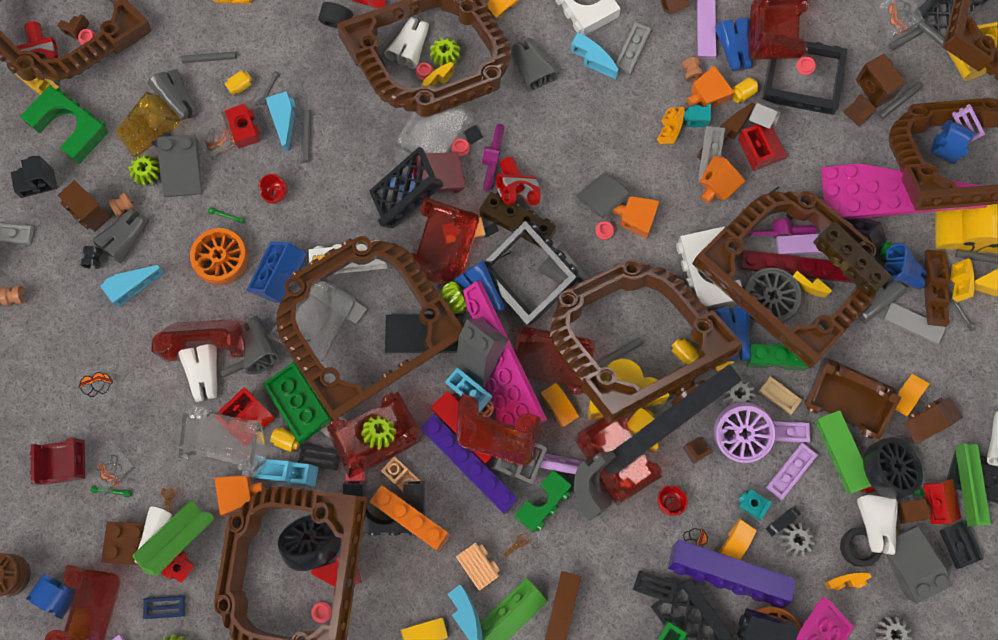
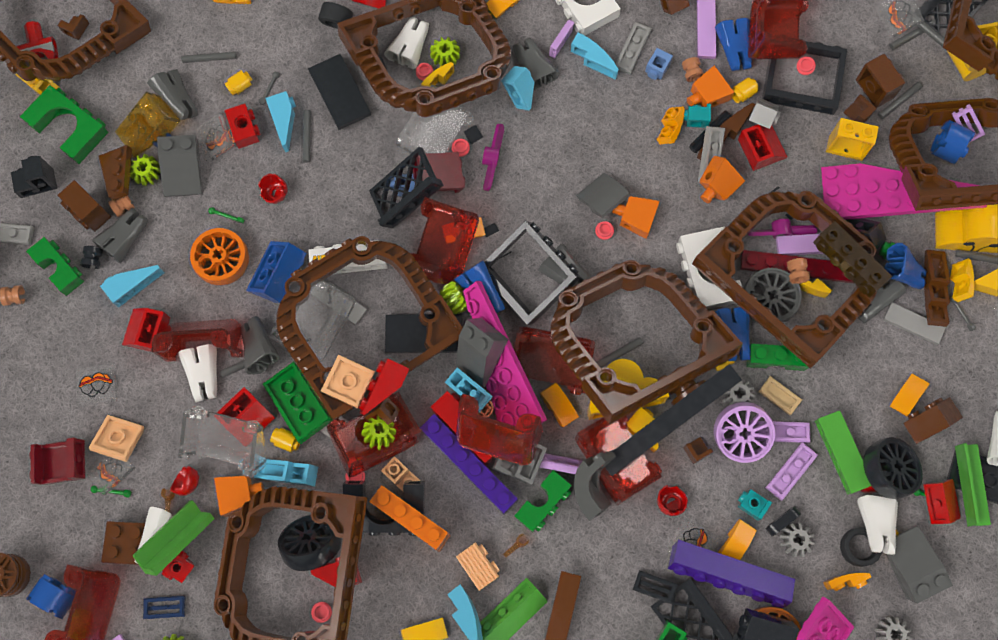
coral plate [78,29,96,45] -> none
black tile [298,444,341,471] -> none
dark brown brick [479,191,556,249] -> none
red connector [496,157,541,206] -> none
yellow brick [671,338,699,365] -> none
reddish brown windscreen [805,357,902,439] -> none
reddish brown brick [897,499,931,524] -> none
black plate [939,520,984,569] -> none
none -> green arch [26,237,84,296]
none -> light nougat tile [89,415,144,462]
none -> reddish brown wing [99,145,132,200]
none -> red slope [122,308,171,354]
none -> red hair [170,466,199,496]
none -> black tile [308,54,371,130]
none -> light nougat tile [321,355,375,409]
none -> red slope [359,358,409,415]
none -> reddish brown panel [365,398,400,425]
none -> medium azure slope [501,66,534,111]
none -> lavender tile [549,20,574,59]
none -> medium blue brick [645,48,673,80]
none -> black axle [689,111,731,153]
none -> nougat wheel [787,258,810,284]
none -> yellow window [826,118,879,161]

